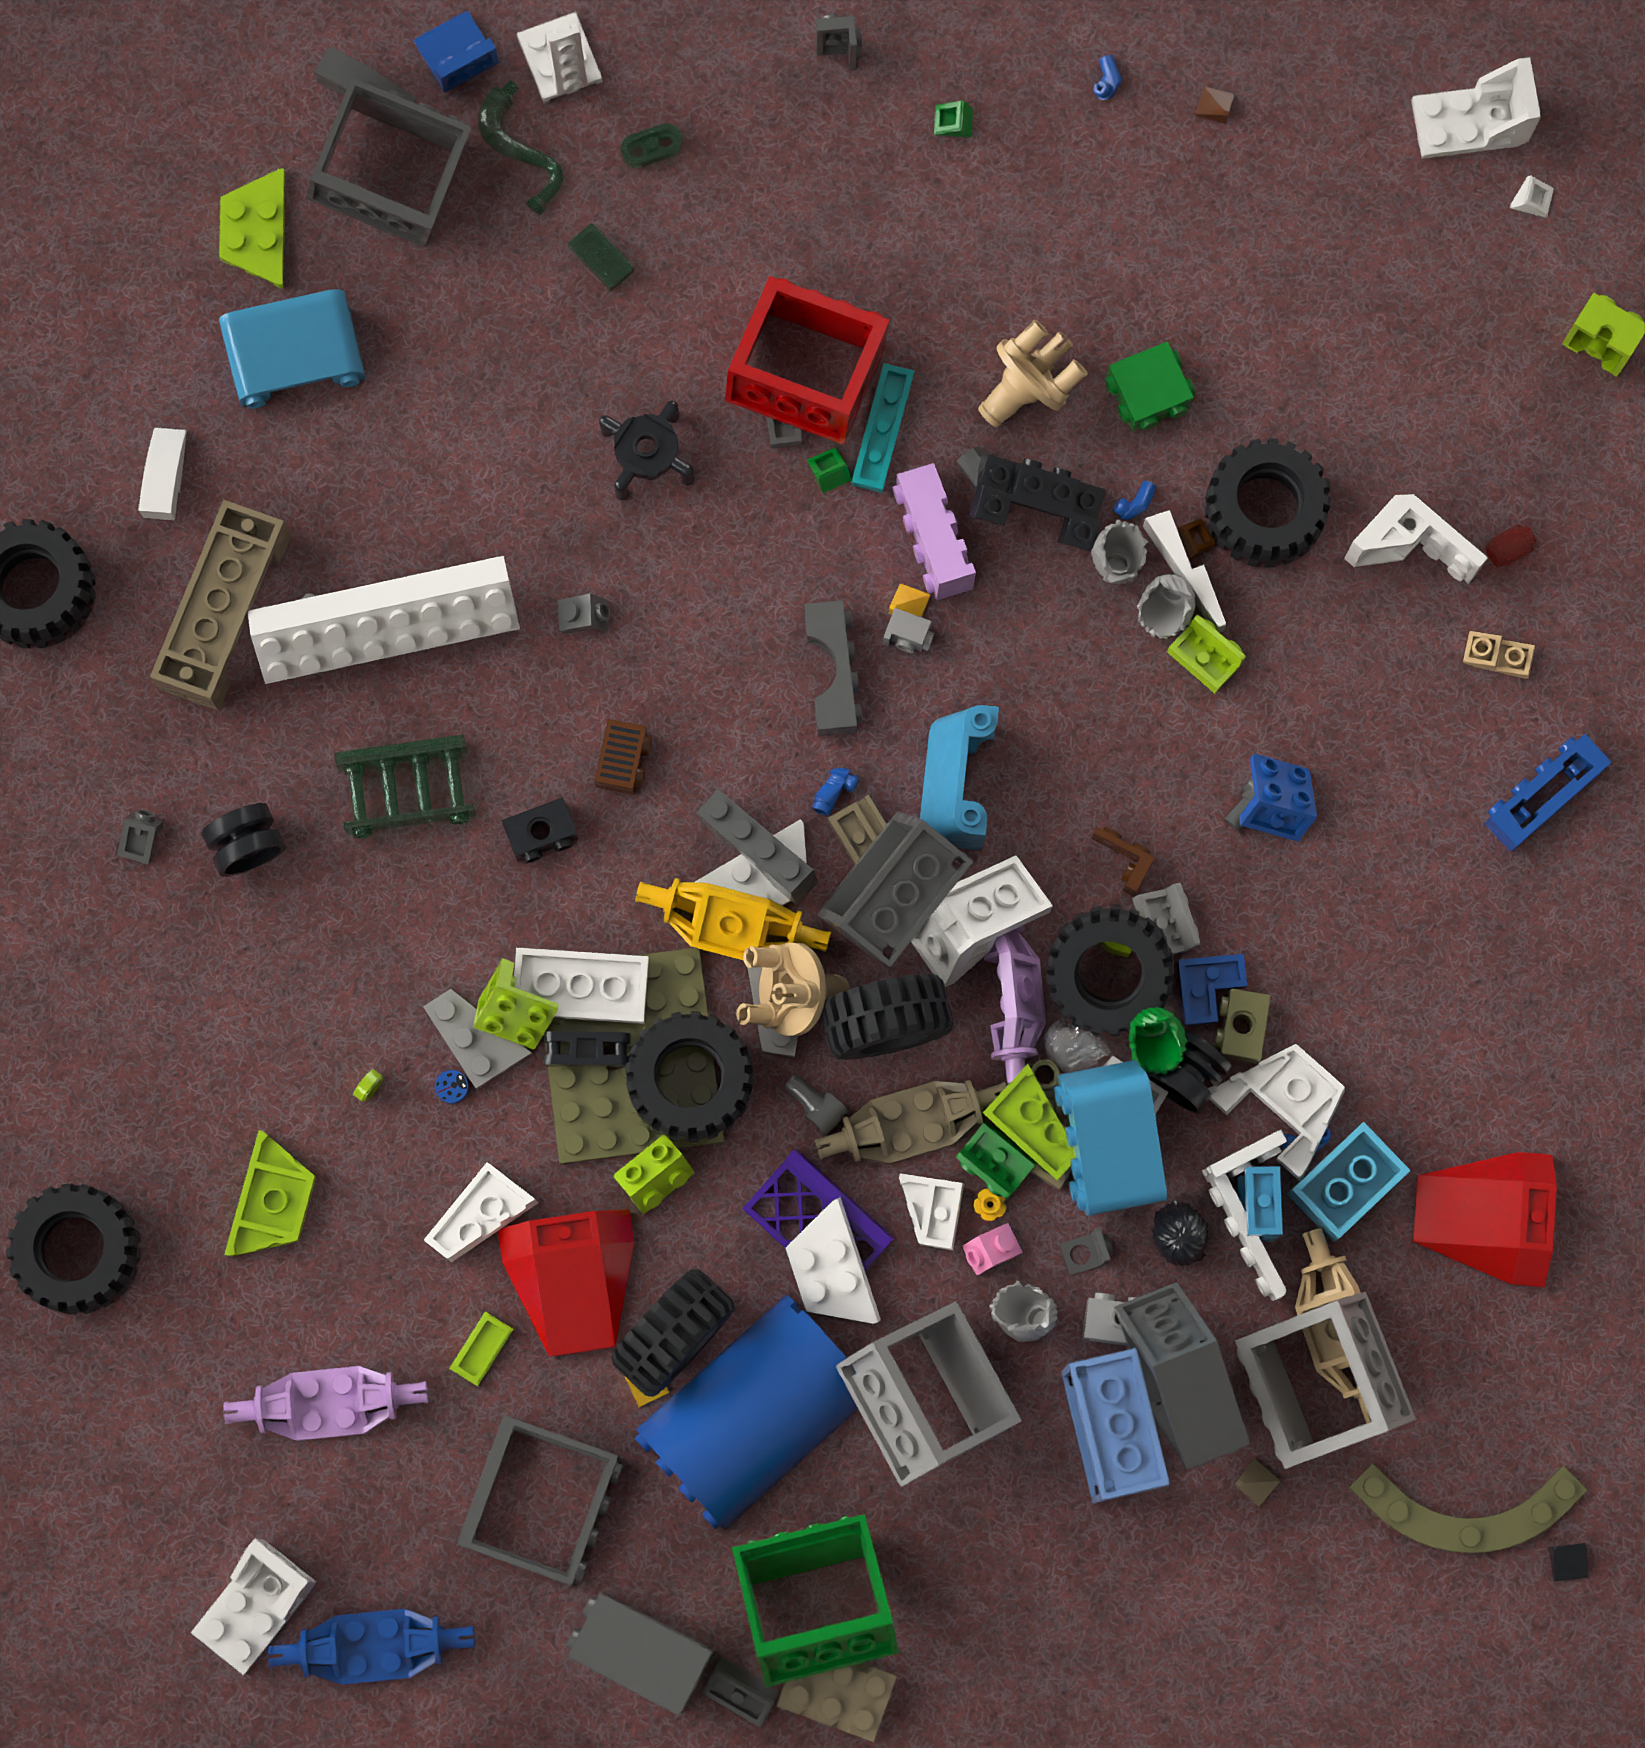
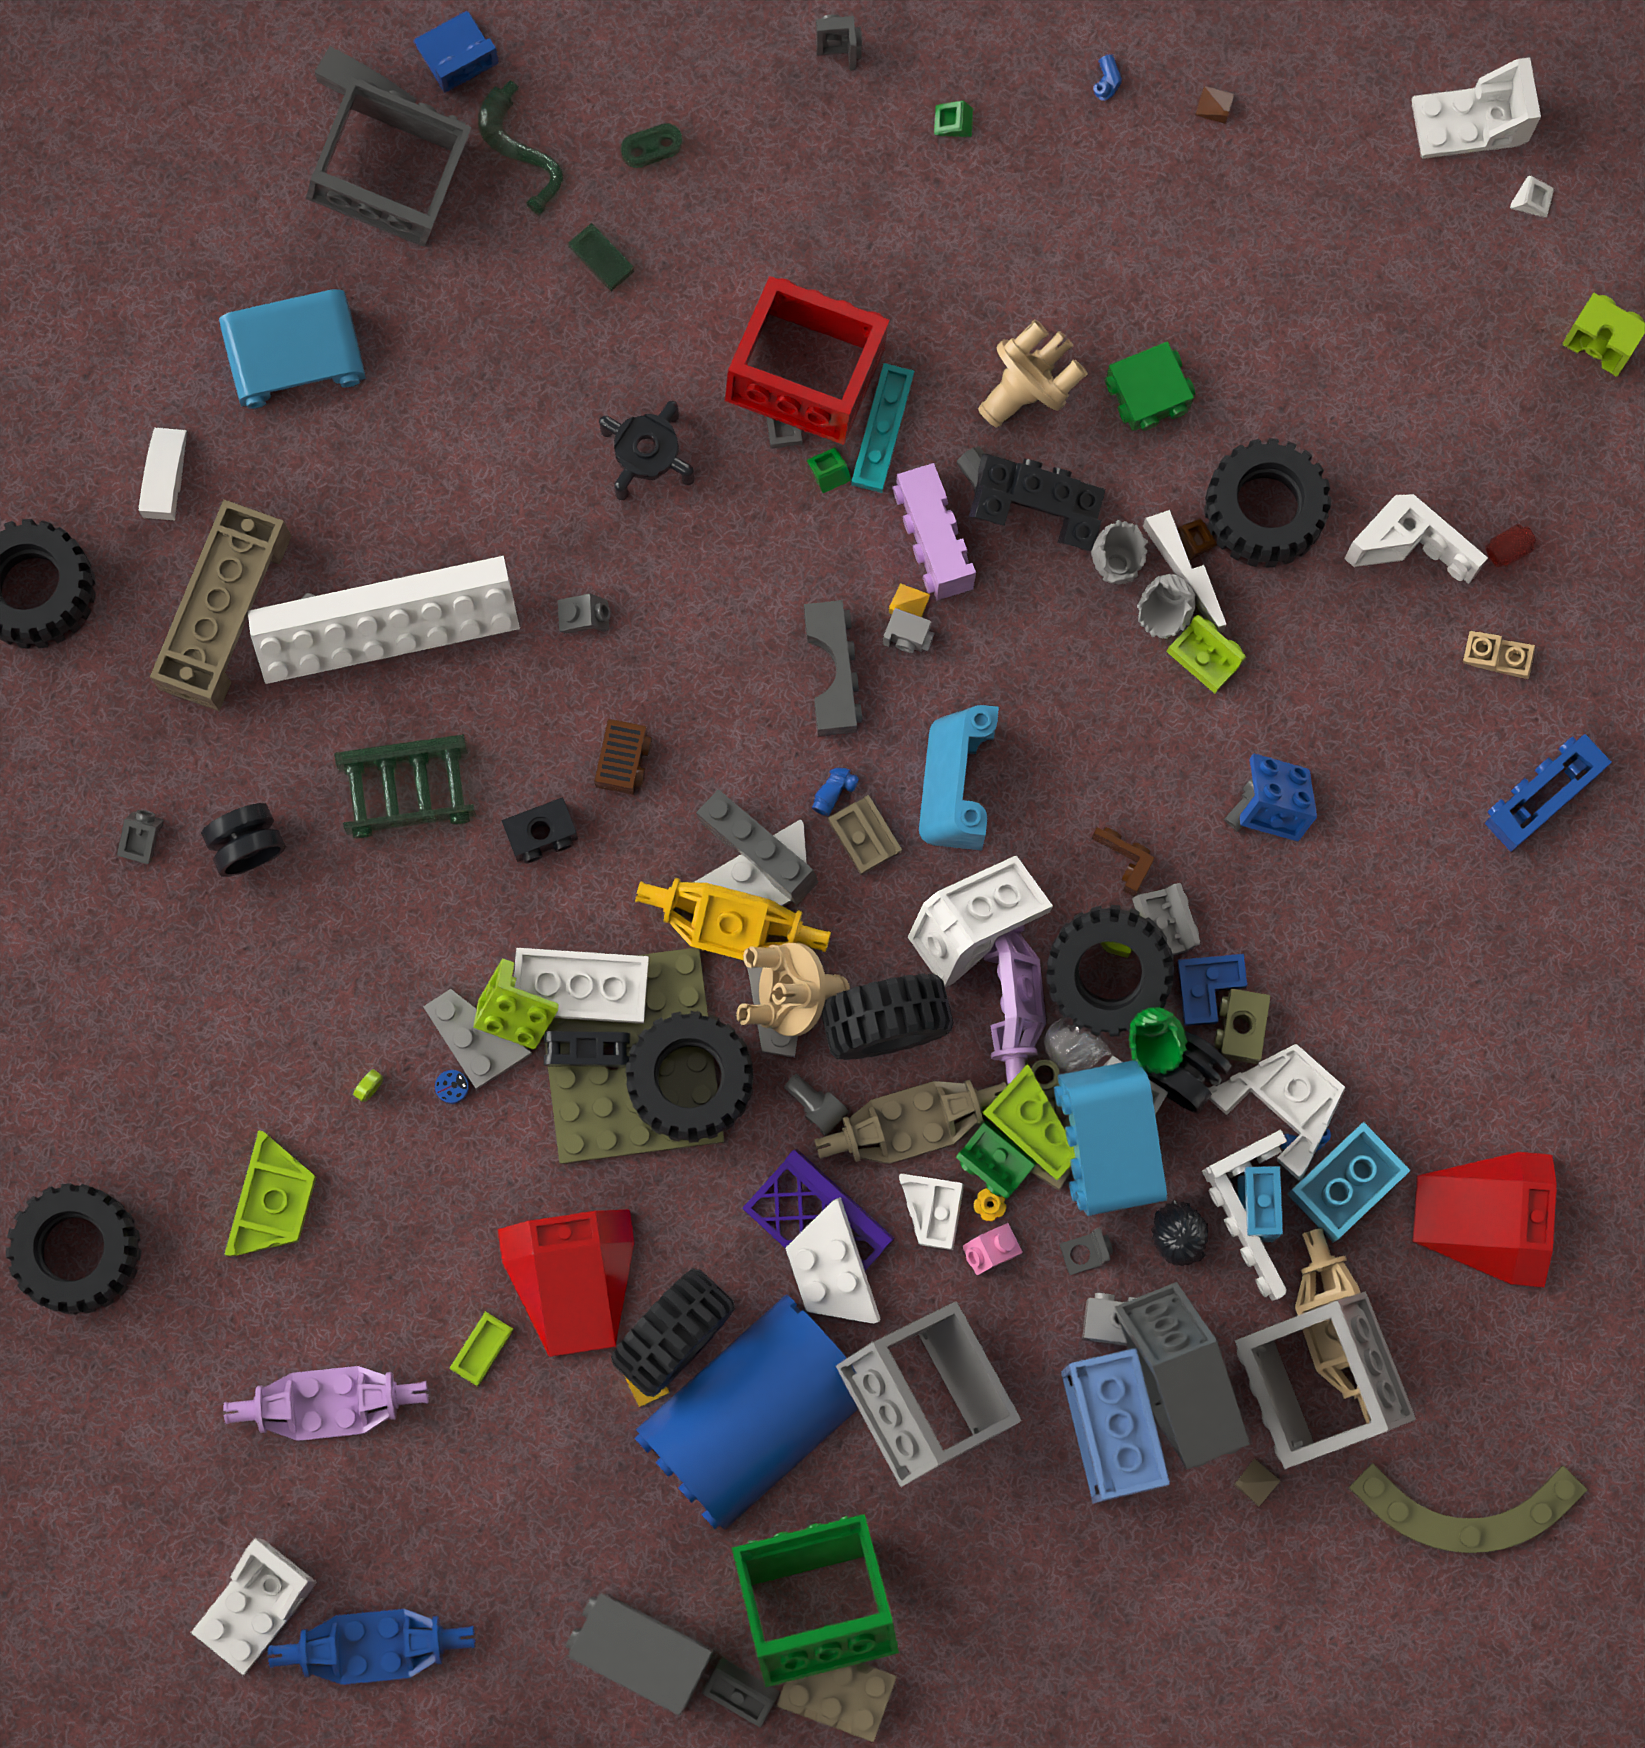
lime wing [219,169,285,288] -> none
white wing [424,1162,539,1263] -> none
dark grey window [457,1415,623,1586] -> none
white bracket [517,12,602,103] -> none
lime bracket [614,1135,695,1215] -> none
dark grey window [816,812,974,967] -> none
light grey hair [989,1281,1058,1342] -> none
blue arm [1114,481,1157,520] -> none
black slope [1548,1543,1588,1581] -> none

